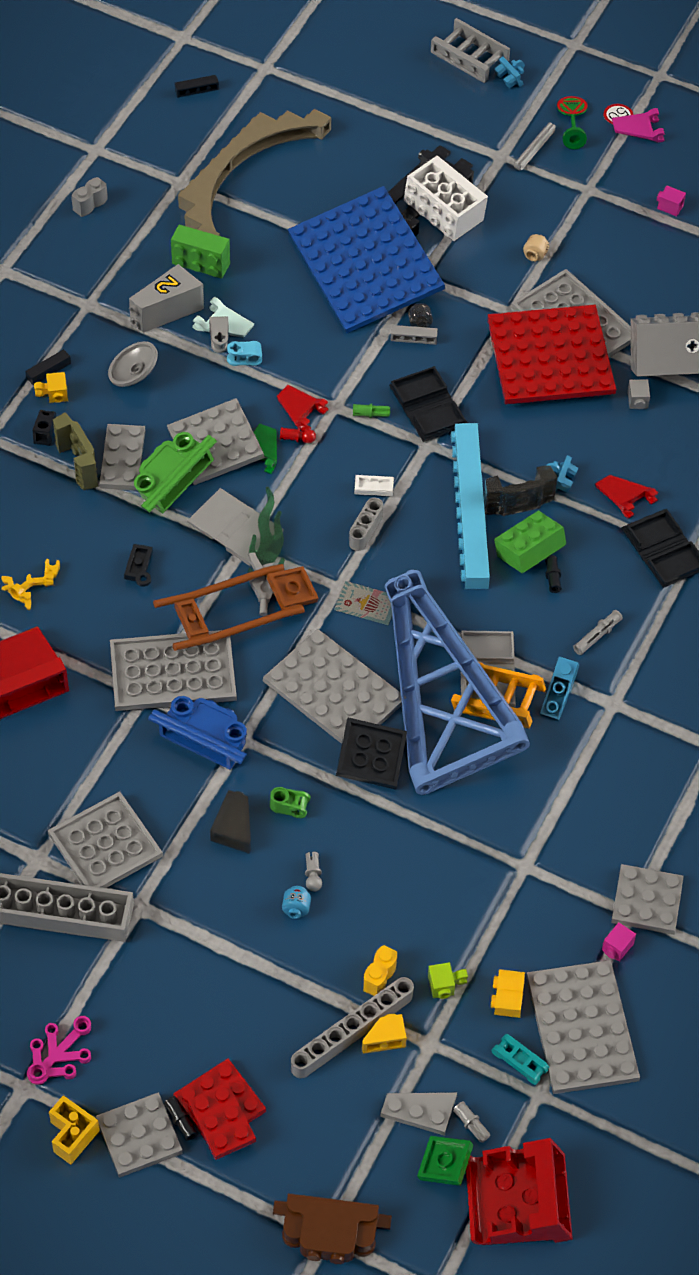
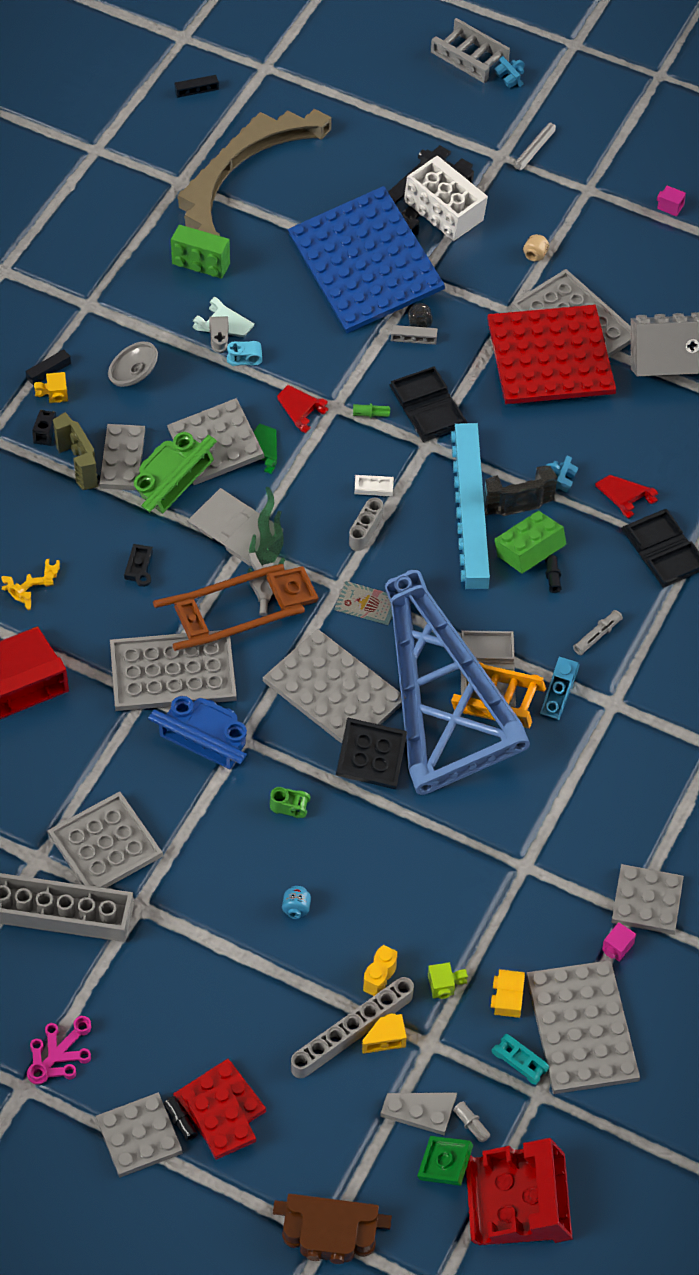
yellow brick [49,1095,100,1165] -> none
light grey brick [72,177,108,217] -> none
light grey slope [129,264,204,333] -> none
clear smoke slope [210,790,251,854] -> none
red pin [280,427,316,444] -> none
light grey pin [305,852,322,892] -> none
green piece [557,96,588,149] -> none
sticker [604,104,634,124] -> none
dark pink flag [612,108,665,142] -> none
light grey brick [628,379,650,409] -> none

